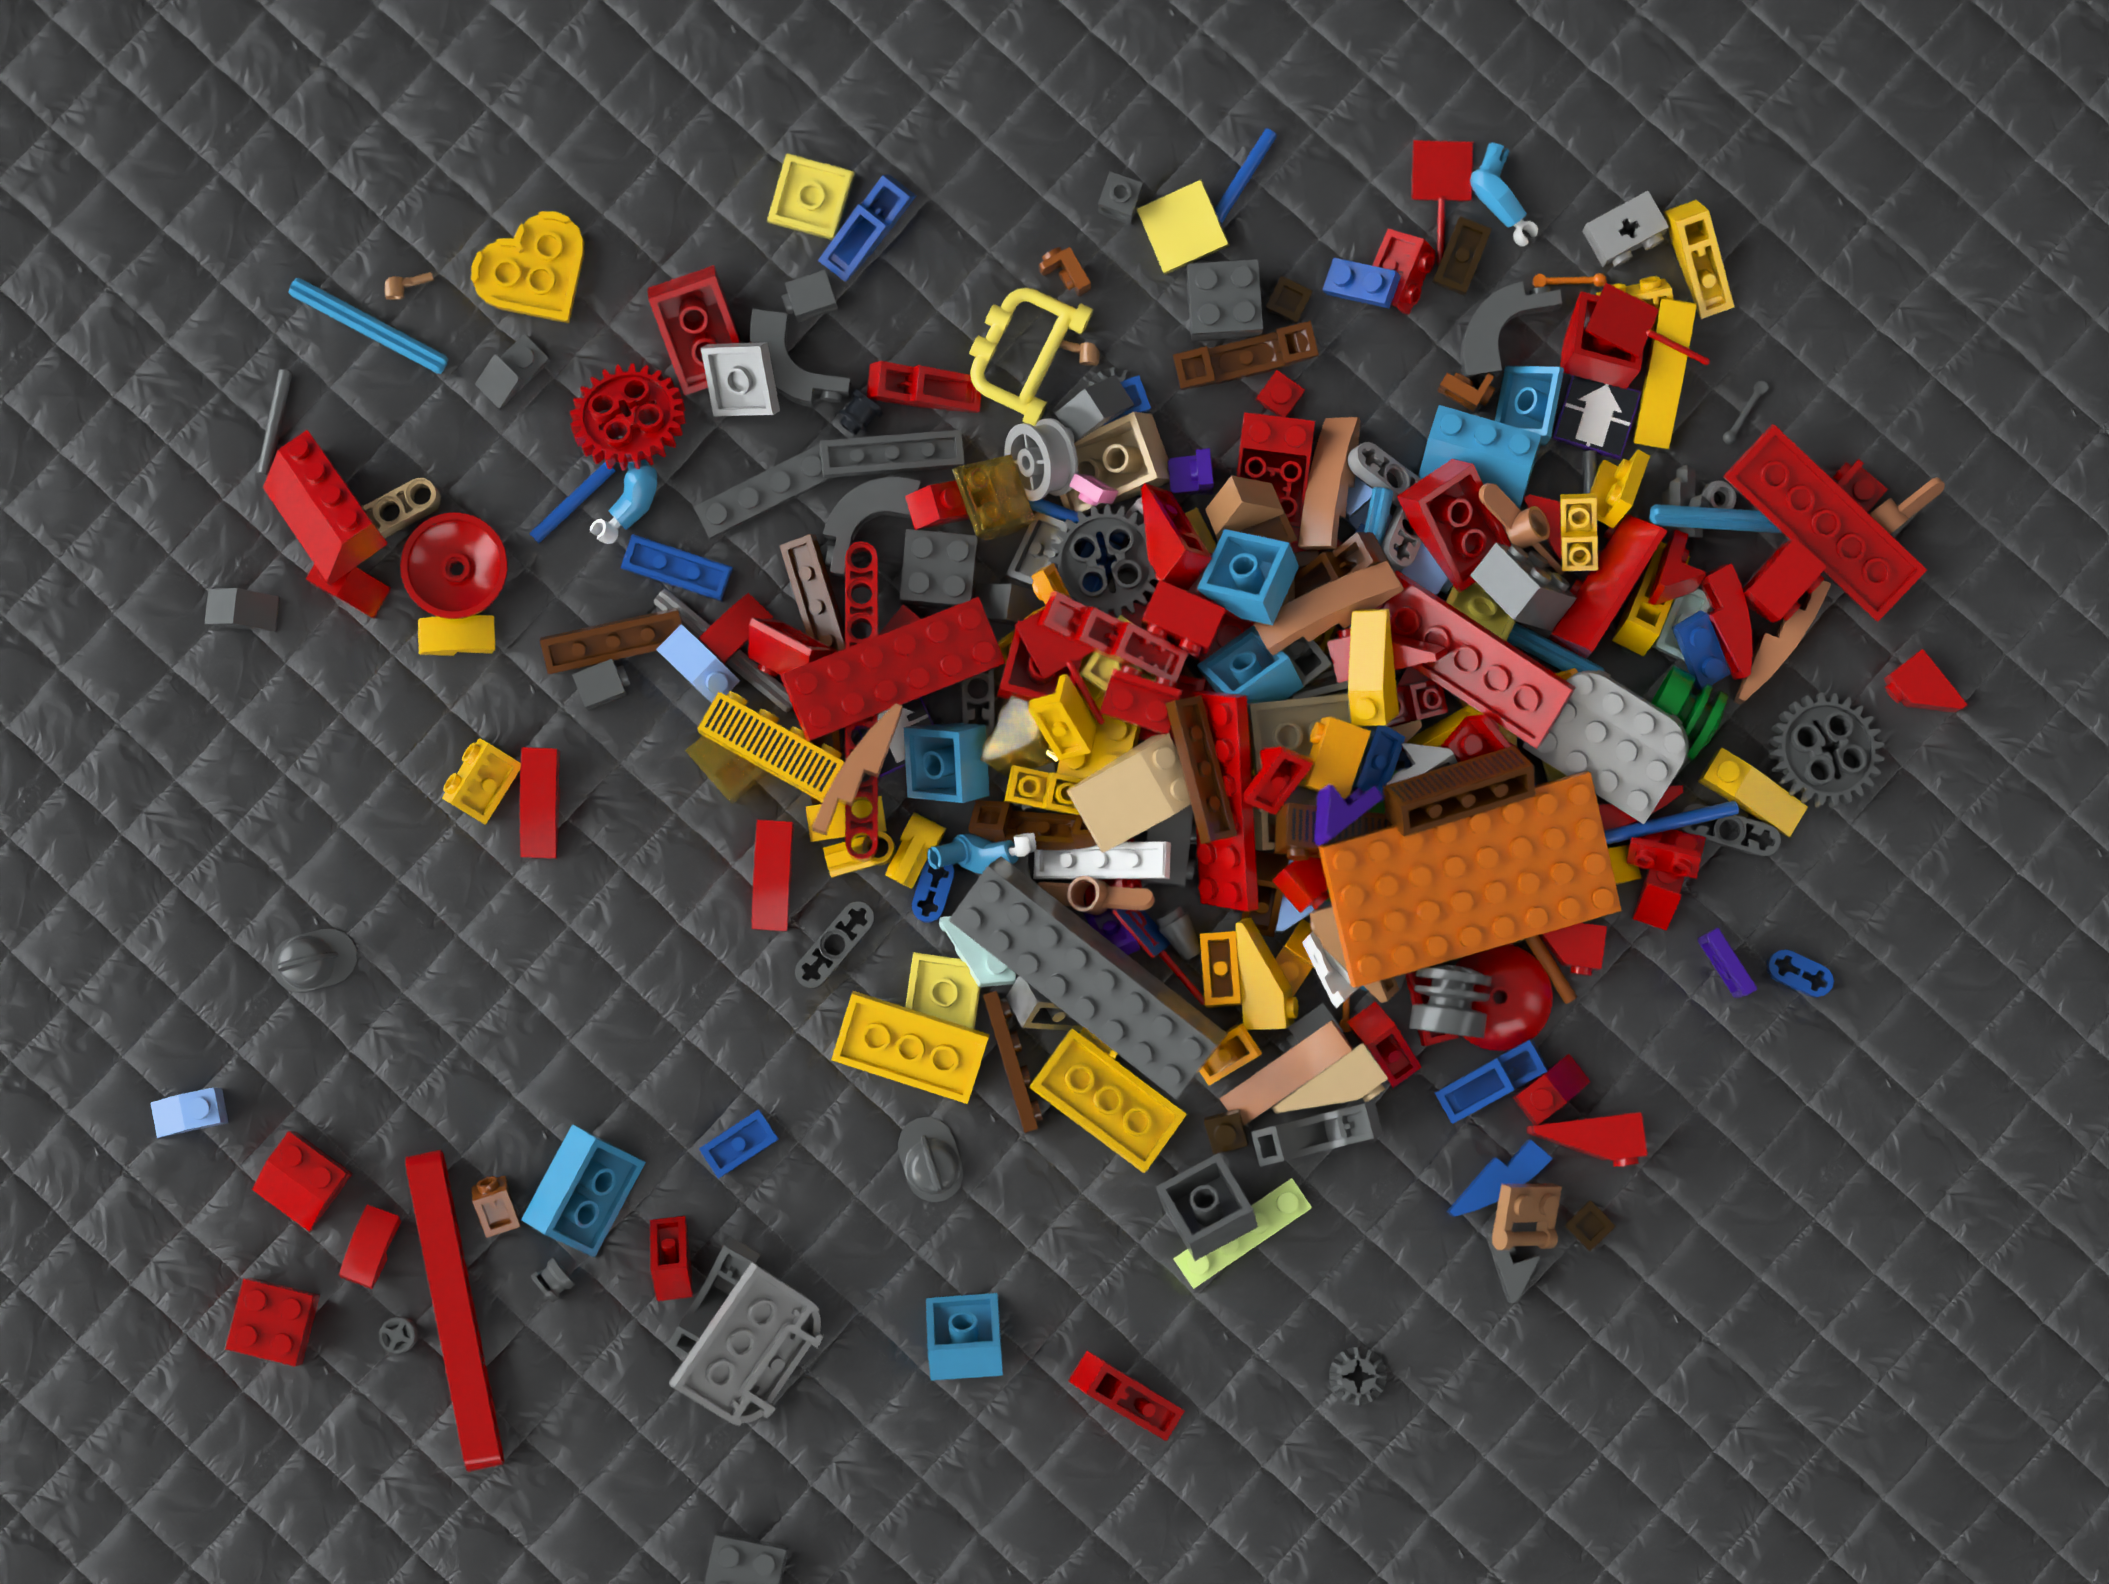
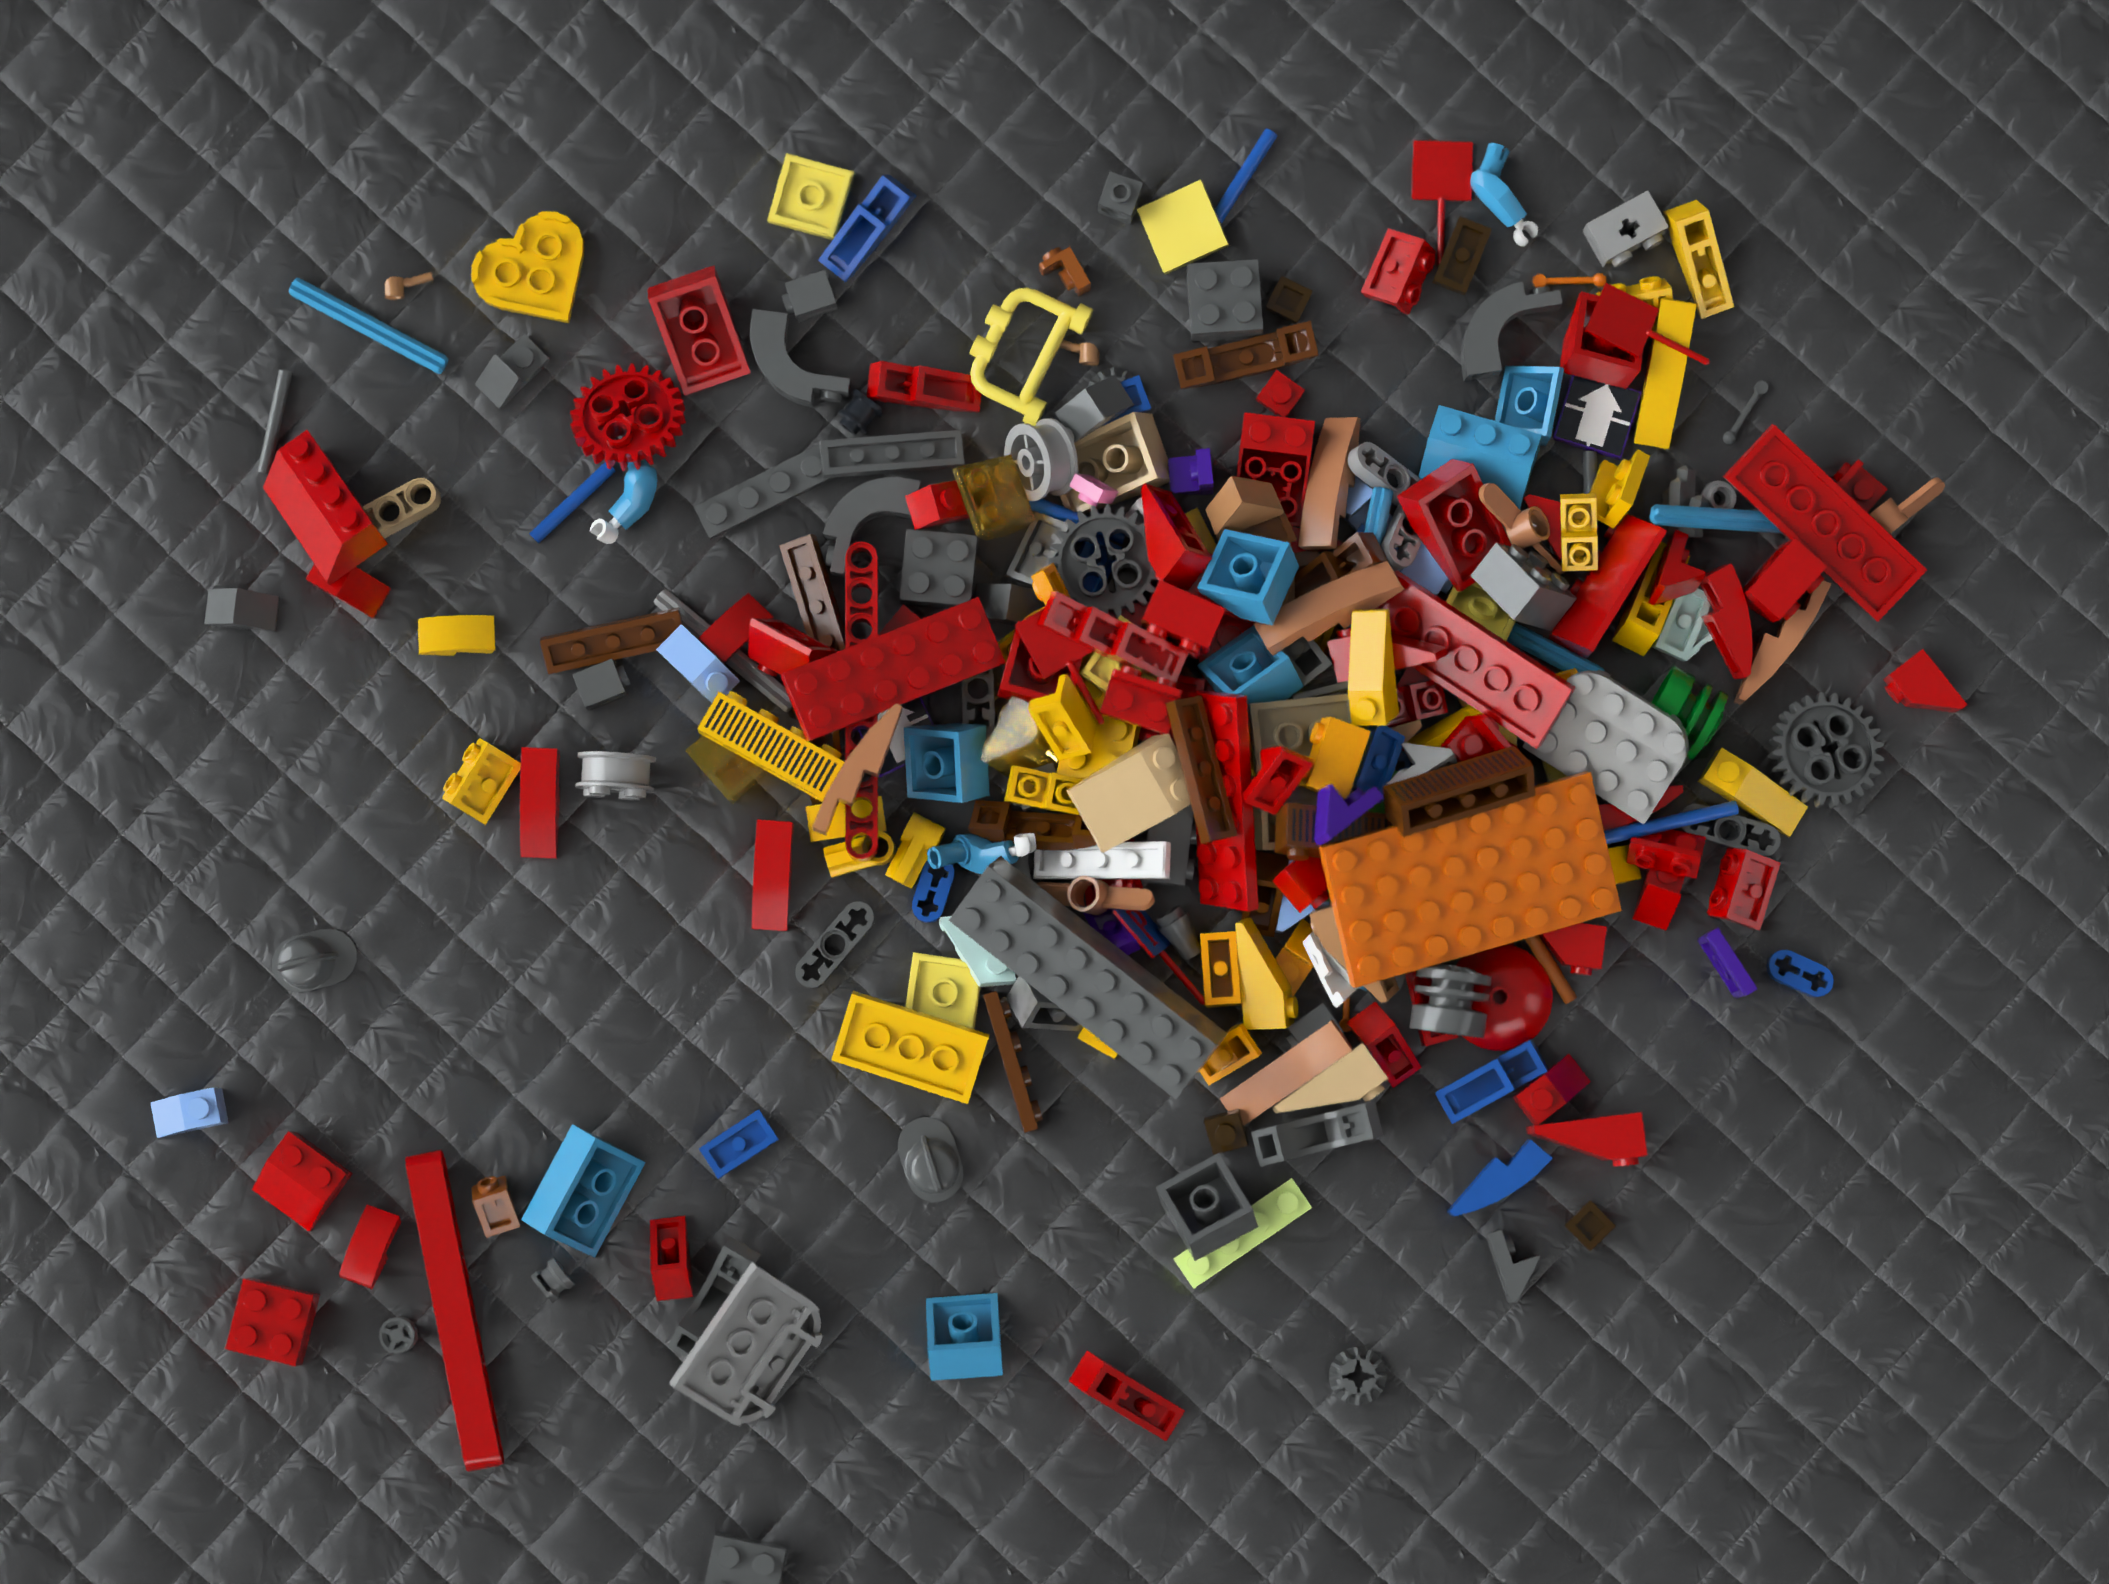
red dish [400,512,508,619] -> none
blue tile [621,534,733,602] -> none
light grey plate [701,342,780,416] -> none
yellow plate [1029,1028,1187,1173] -> none
plate [1322,258,1401,309] -> none
dark orange bracket [1437,372,1496,412] -> none
medium nougat plate [1492,1183,1562,1250] -> none
blue plate [1672,610,1731,690] -> none
none -> light grey wheel [575,751,656,800]
none -> red bracket [1707,848,1781,931]

